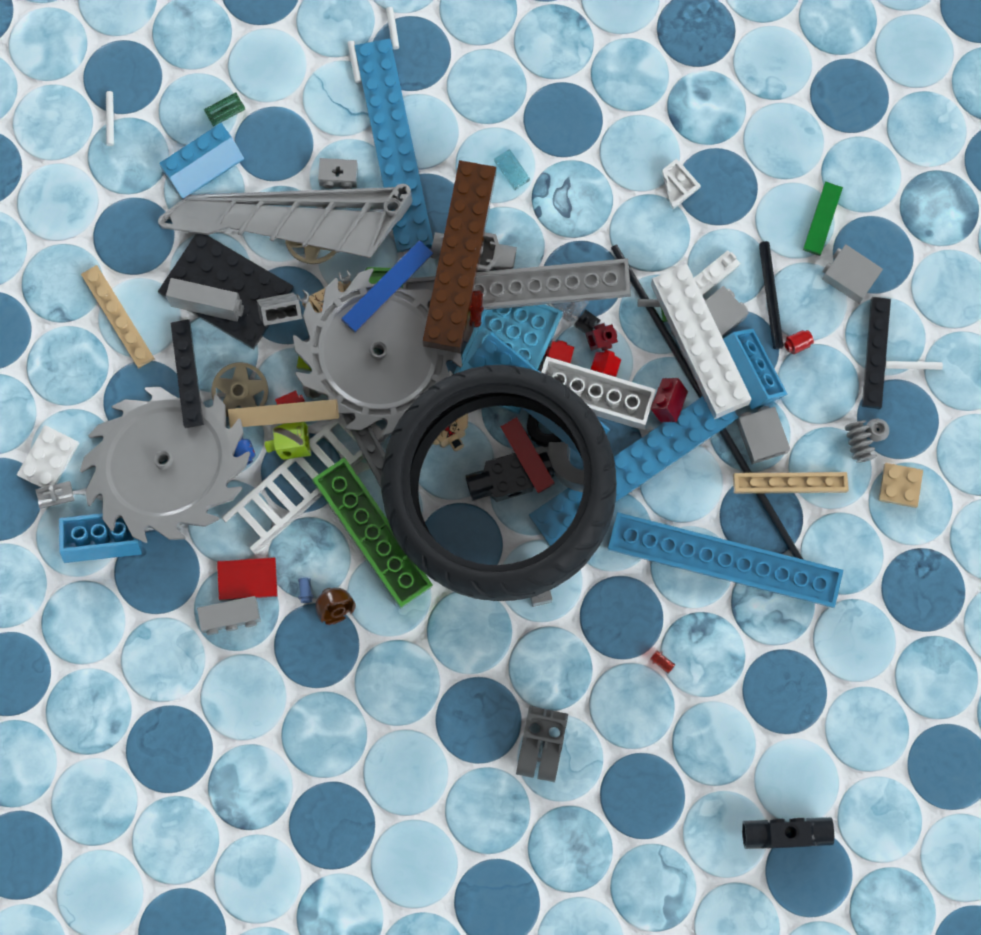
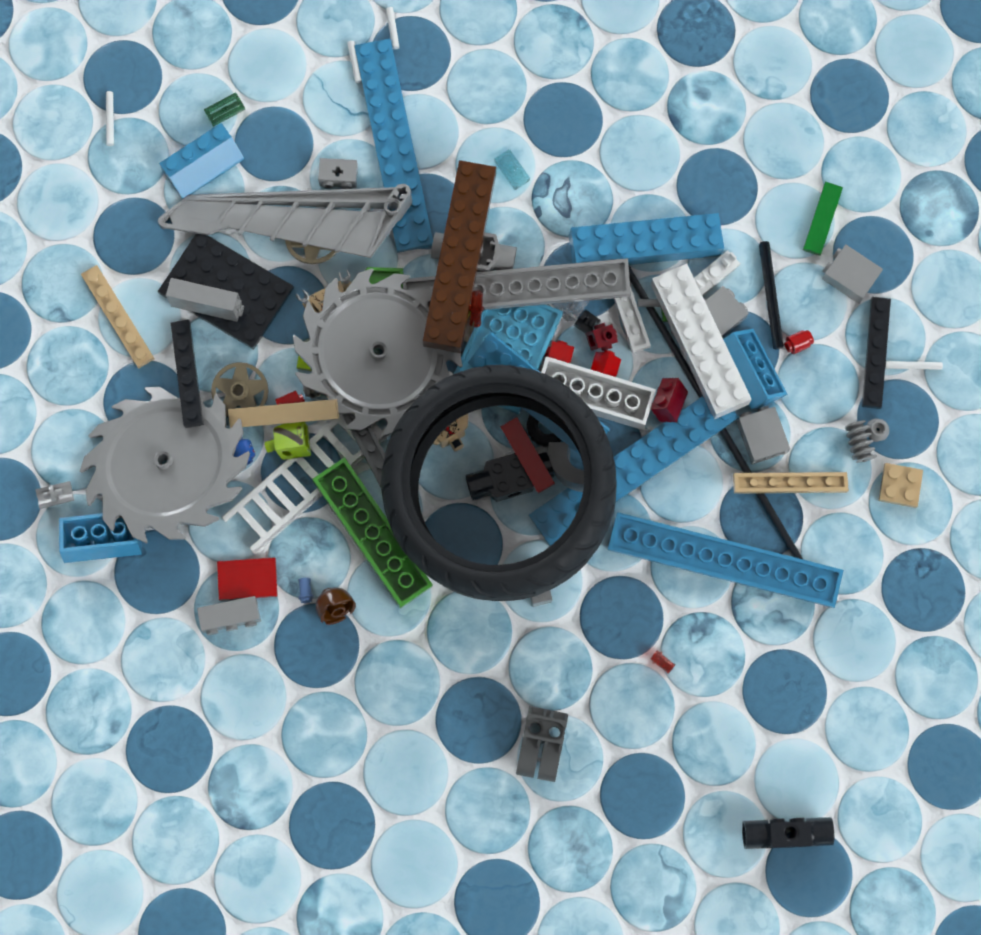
white plate [17,425,80,488] -> none
light grey brick [257,293,302,326] -> none
blue tile [341,240,433,333] -> none
white wing [662,159,701,209] -> none
none -> dark azure brick [568,213,724,265]
none -> white plate [614,287,651,353]

